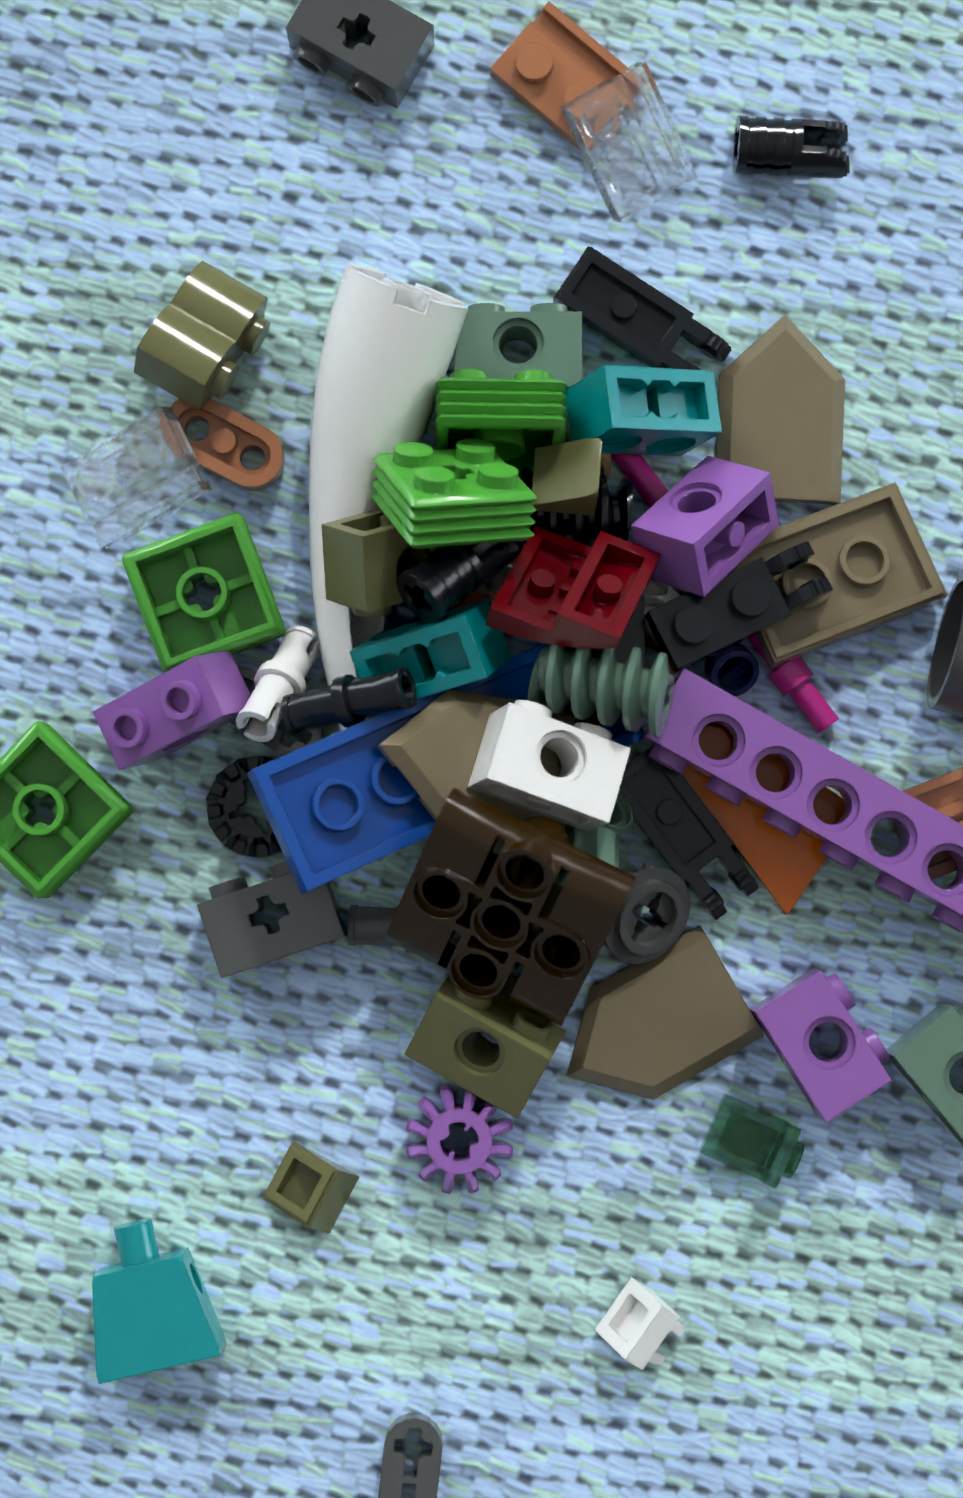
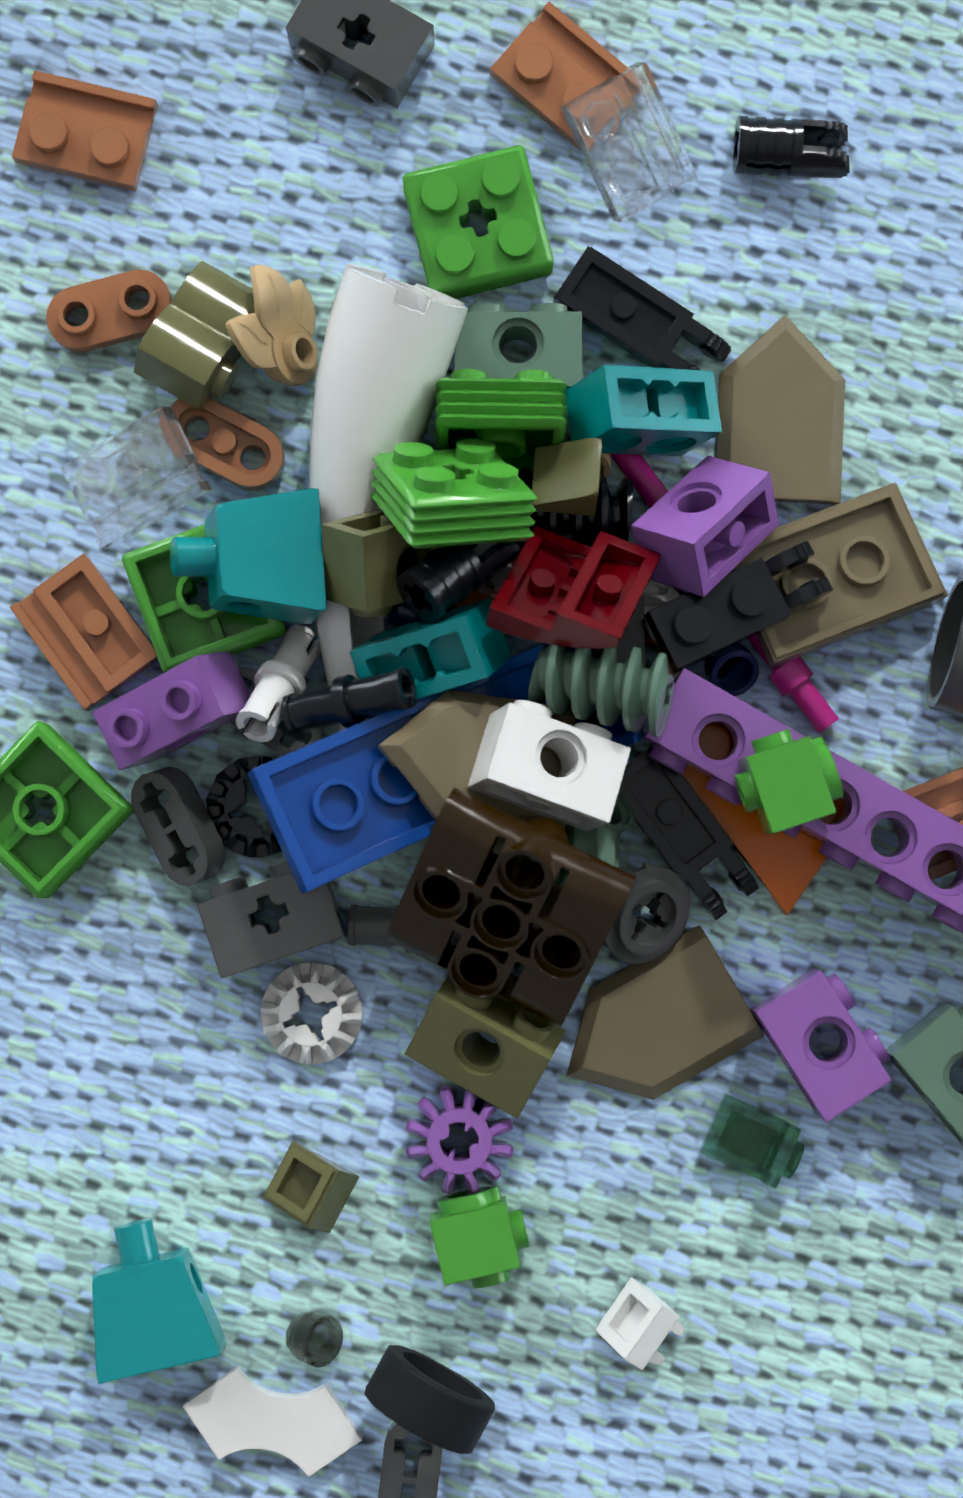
none -> nougat plate [9,553,158,711]
none -> nougat plate [12,70,158,191]
none -> nougat plate [46,270,172,353]
none -> dark grey beam [131,767,225,886]
none -> teal torso [170,488,326,624]
none -> white tile [183,1366,363,1477]
none -> tan plate [226,264,318,386]
none -> white gear [260,962,363,1065]
none -> clear smoke hinge [286,1311,343,1368]
none -> black tyre [364,1345,495,1454]
none -> bright green brick [402,145,554,299]
none -> bright green brick [430,1186,530,1288]
none -> bright green brick [734,729,843,834]

